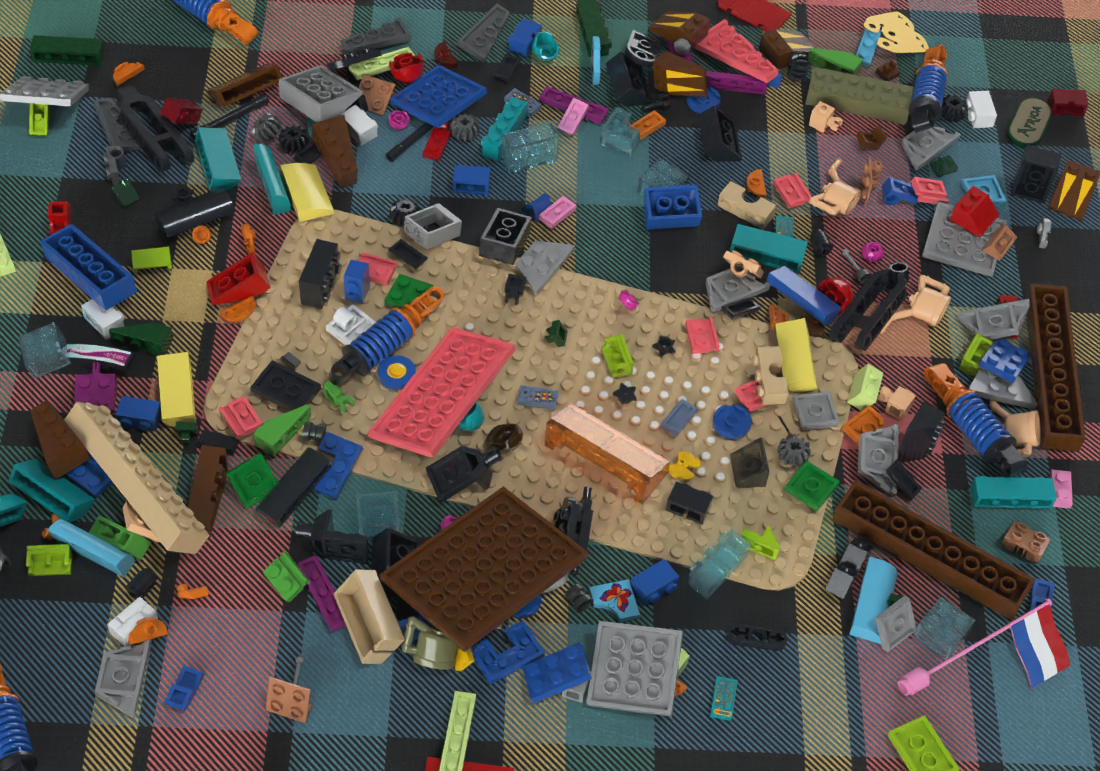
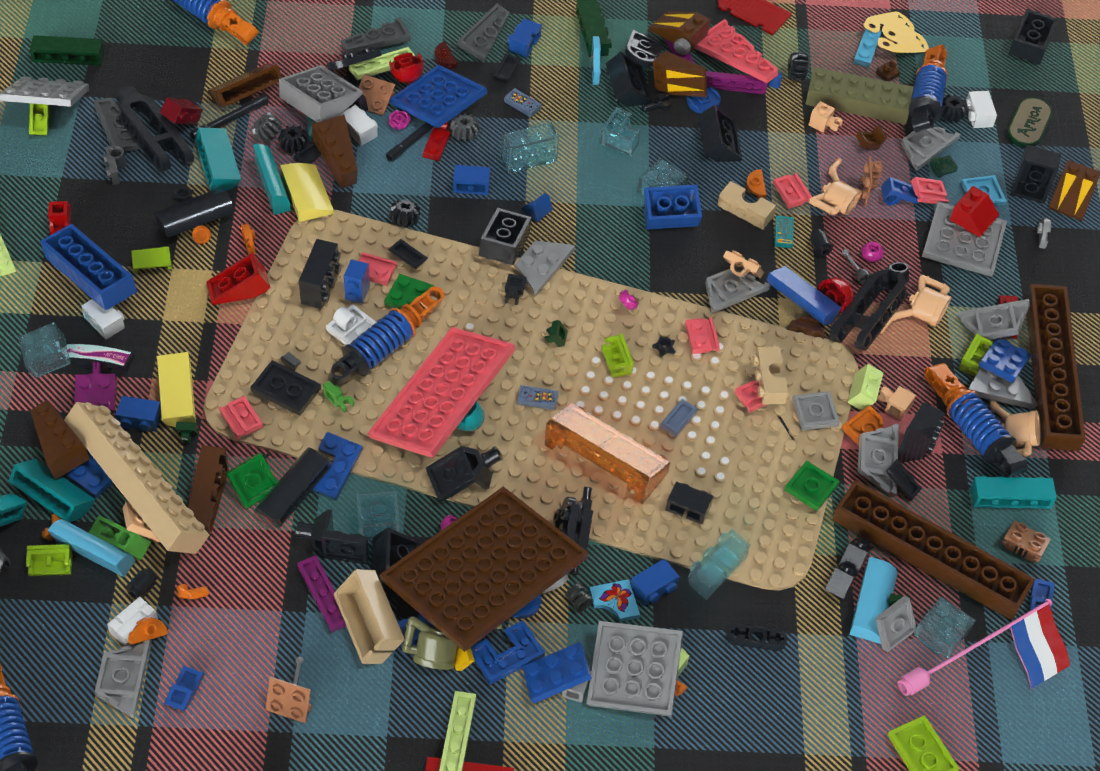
dark green slope [109,323,173,355] -> none
clear green tile [111,179,140,207] -> none
orange plate [113,62,145,86] -> none
black tile [196,430,240,456] -> none
orange plate [219,296,256,322] -> none
bright green slope [254,404,311,457] -> none
bright green plate [263,551,311,603] -> none
pearl dark grey wheel [302,421,327,444] -> none
blue tile [378,355,416,390] -> none
light grey window [404,203,462,249] -> none
teal brick [481,96,528,162] -> none
dark brown hat [486,424,523,452] -> none
teal hair [532,32,559,61] -> none
magenta plate [539,86,609,125] -> none
bright pink plate [539,196,577,229] -> none
bright pink plate [557,98,589,136] -> none
black plate [613,383,637,405] -> none
orange plate [629,110,666,140] -> none
yellow piece [669,451,701,481] -> none
teal tile [710,676,738,721] -> none
blue tile [713,404,752,440] -> none
black tile [721,298,761,320] -> none
teal brick [730,224,808,274] -> none
clear smoke slope [730,437,770,488] -> none
lime slope [738,525,780,561] -> none
reddish brown slope [759,29,814,69] -> none
orange plate [768,304,789,330] -> none
light yellow brick [775,318,818,392] -> none
dark grey gear [777,434,811,468] -> none
bright green slope [808,48,863,75] -> none
nougat slope [982,224,1017,260] -> none
dark red brick [1048,88,1089,116] -> none
bright pink plate [1050,469,1073,509] -> none
none -> black brick [1008,9,1058,64]

